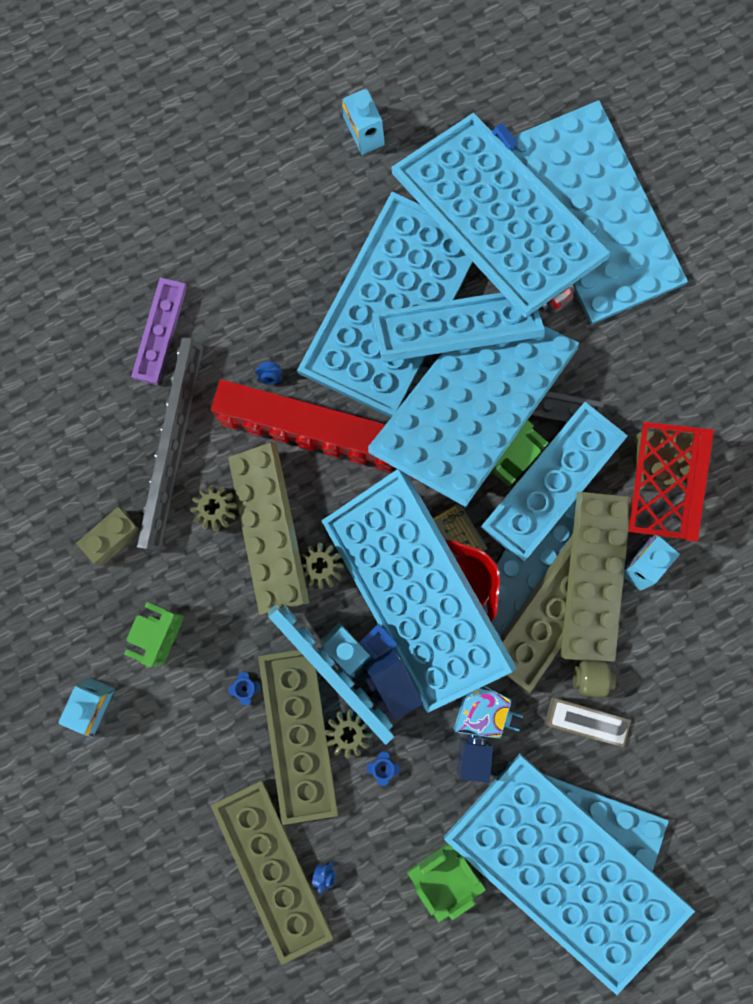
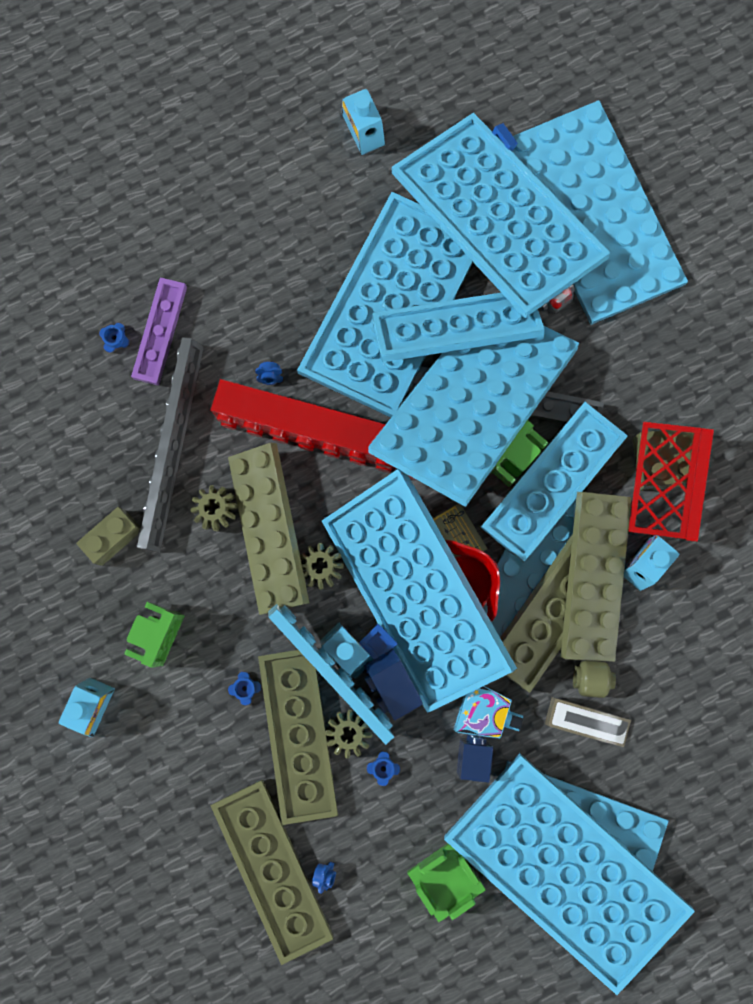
none -> blue plate [99,323,129,353]

